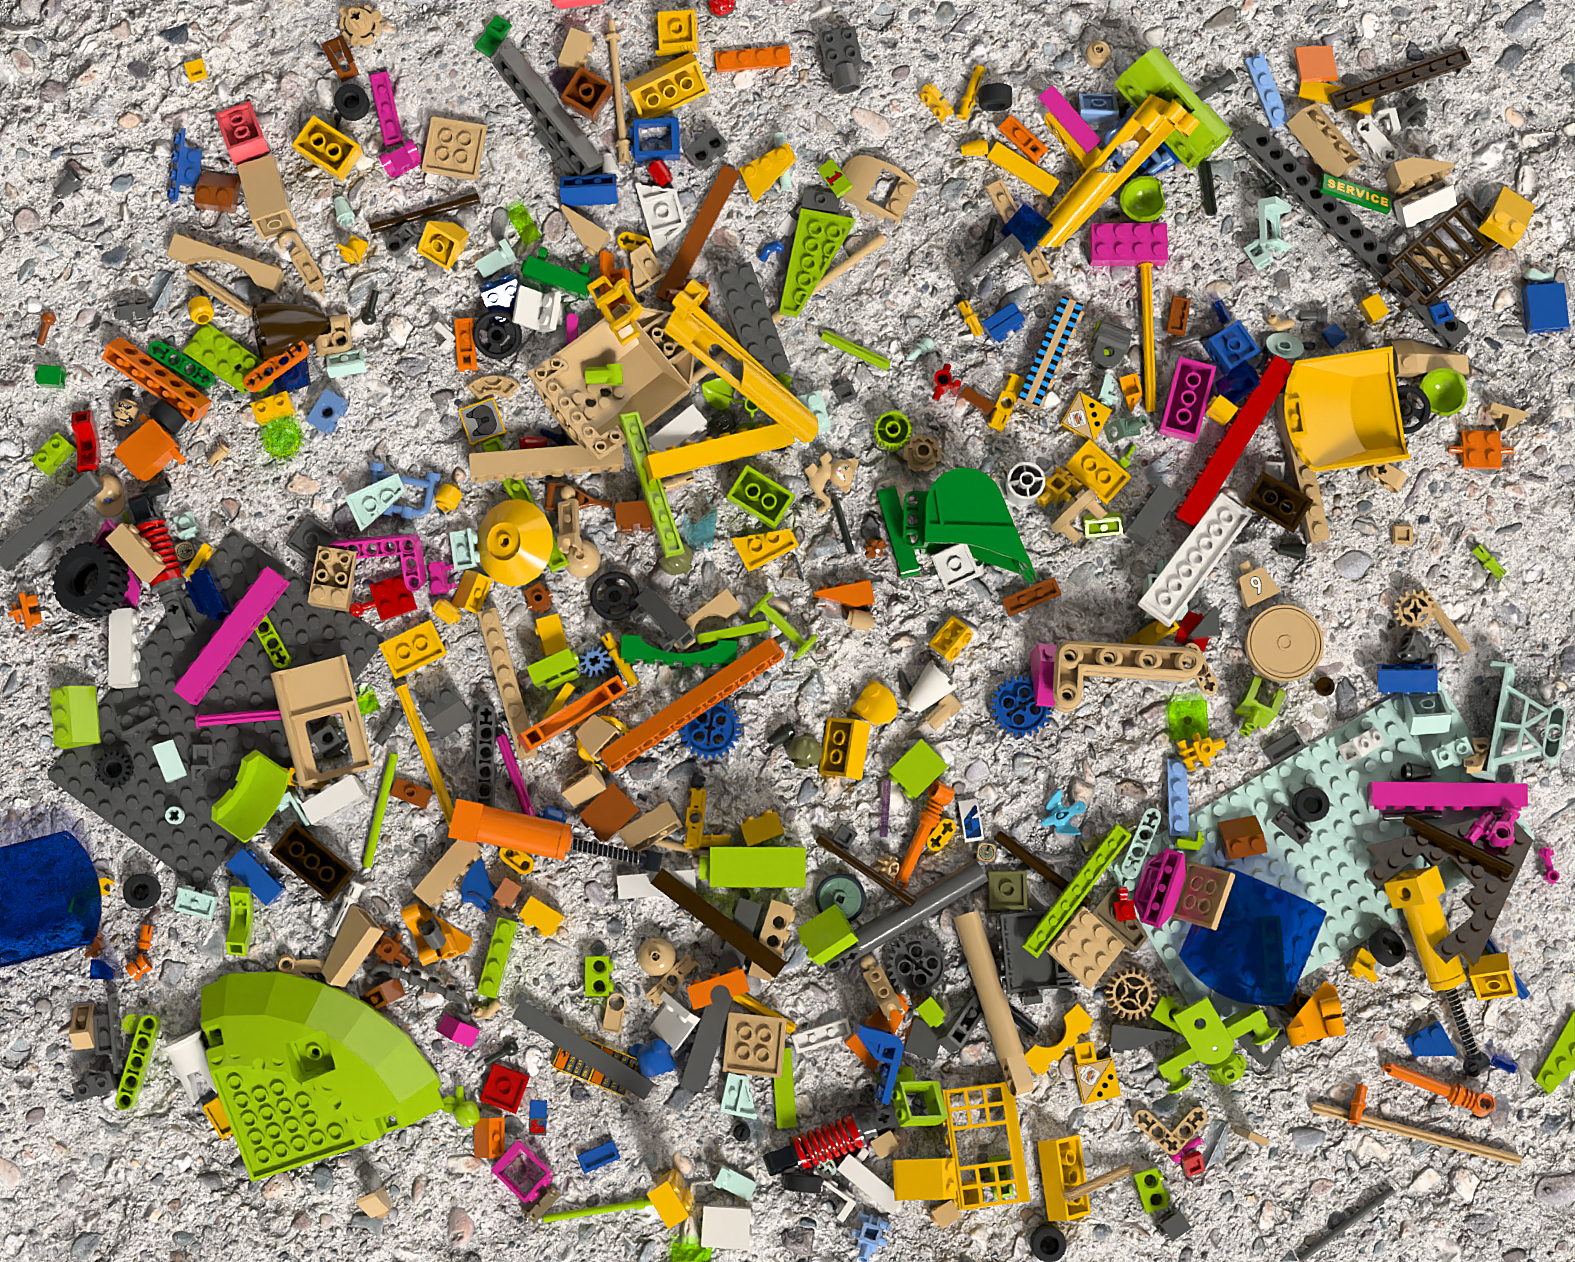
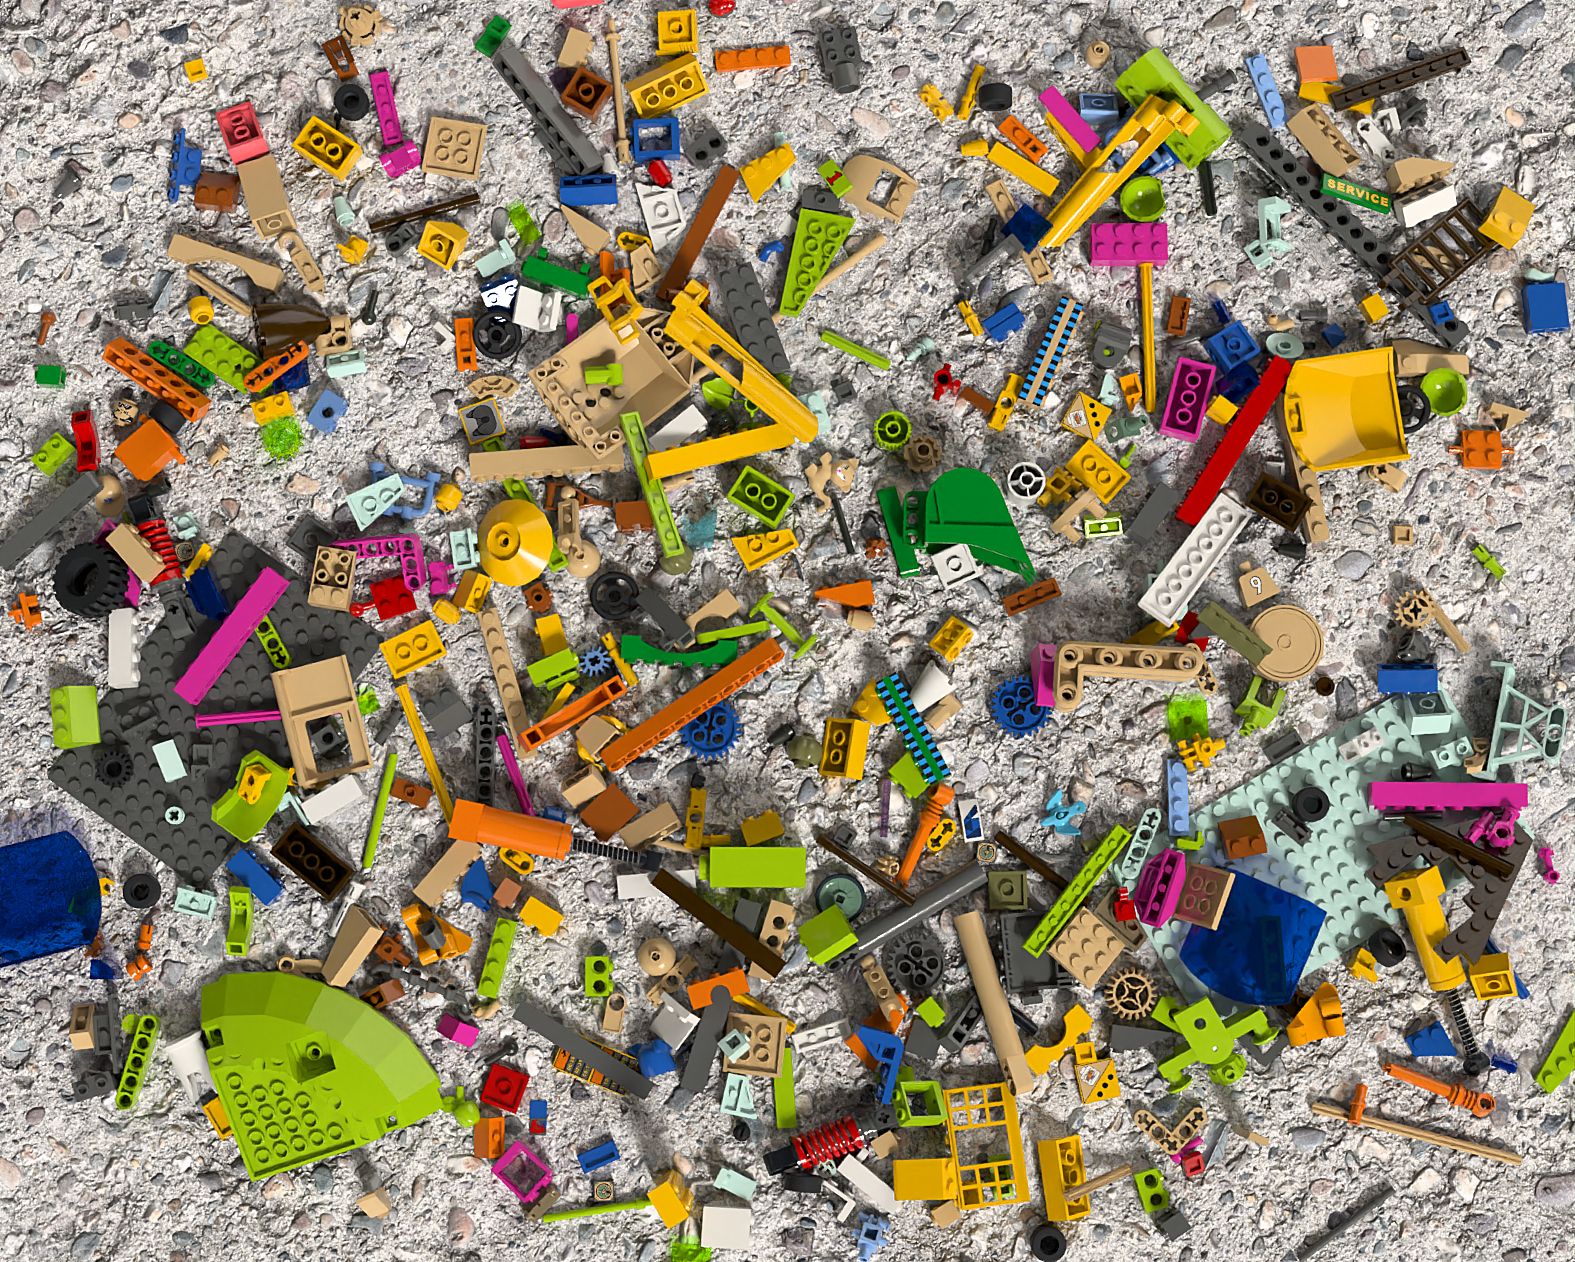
none -> yellow leg [238,764,272,804]
none -> tile [594,1180,614,1202]
none -> light aqua brick [717,1029,751,1063]
none -> brick [875,672,952,786]
none -> olive fence [1195,601,1273,667]

